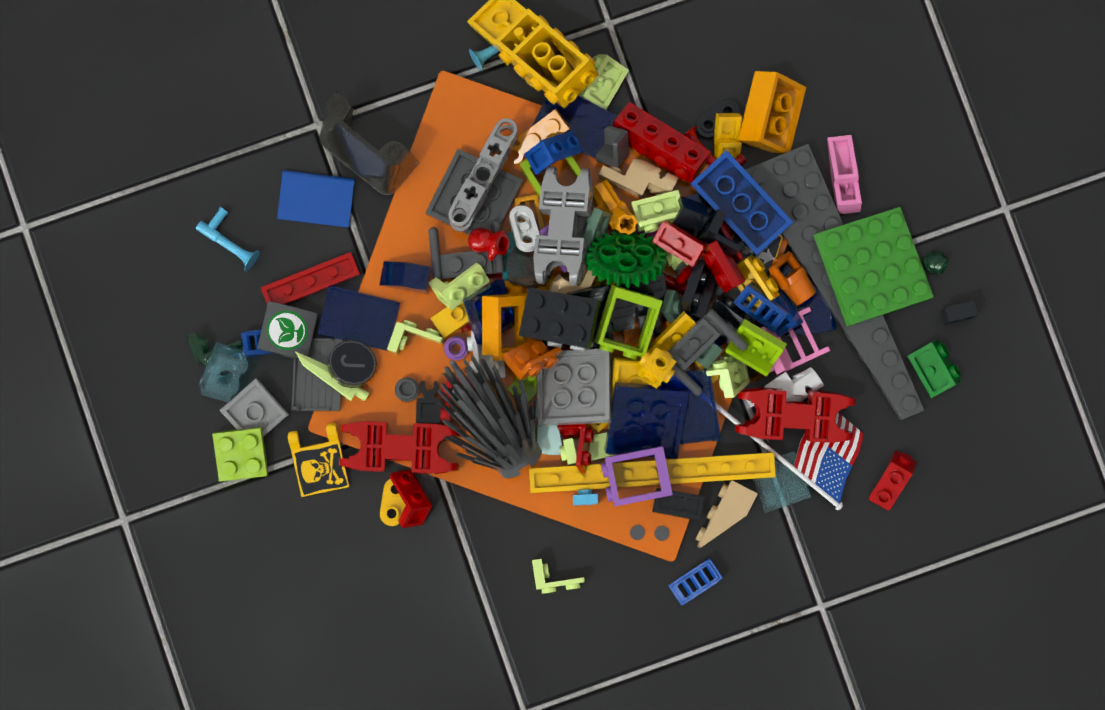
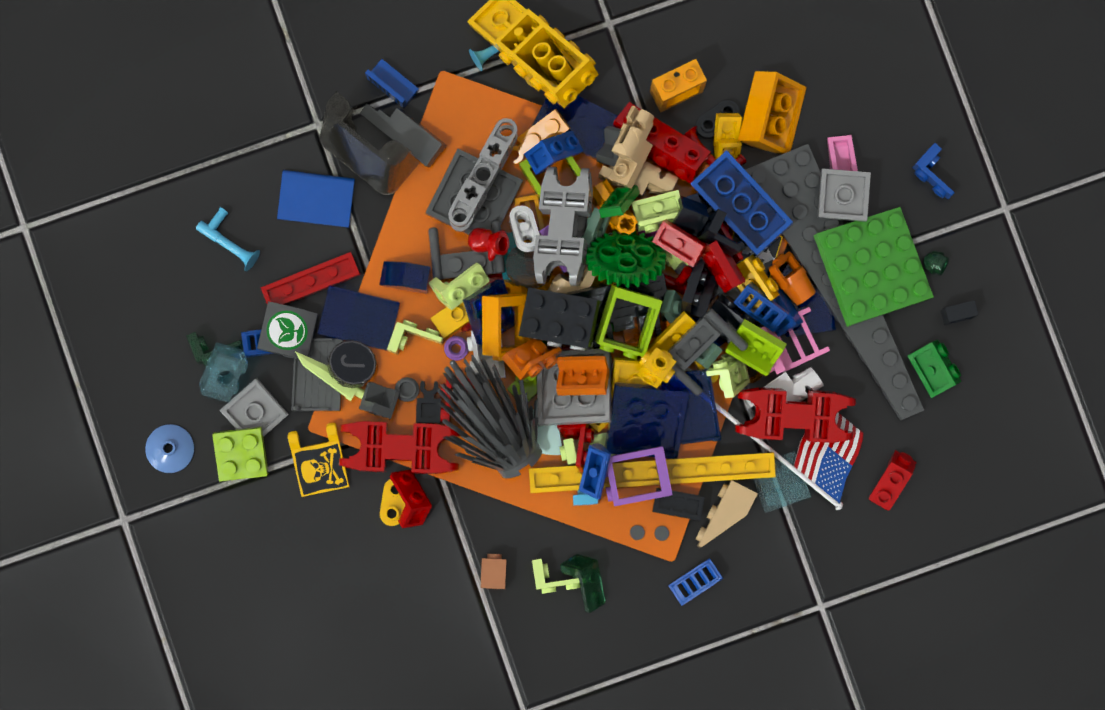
yellowish green bracket [577,54,629,111] -> none
none -> medium blue dish [145,424,194,473]
none -> dark grey panel [359,382,400,419]
none -> dark grey piece [360,104,447,167]
none -> blue panel [365,59,419,108]
none -> nougat brick [480,554,507,589]
none -> orange bracket [556,355,610,396]
none -> clear green bracket [560,554,606,613]
none -> blue slope [579,443,611,500]
none -> green plate [599,185,640,218]
none -> tan plate [608,106,655,189]
none -> light orange window [650,59,707,113]
none -> light grey plate [817,169,871,222]
none -> blue bracket [912,143,955,199]

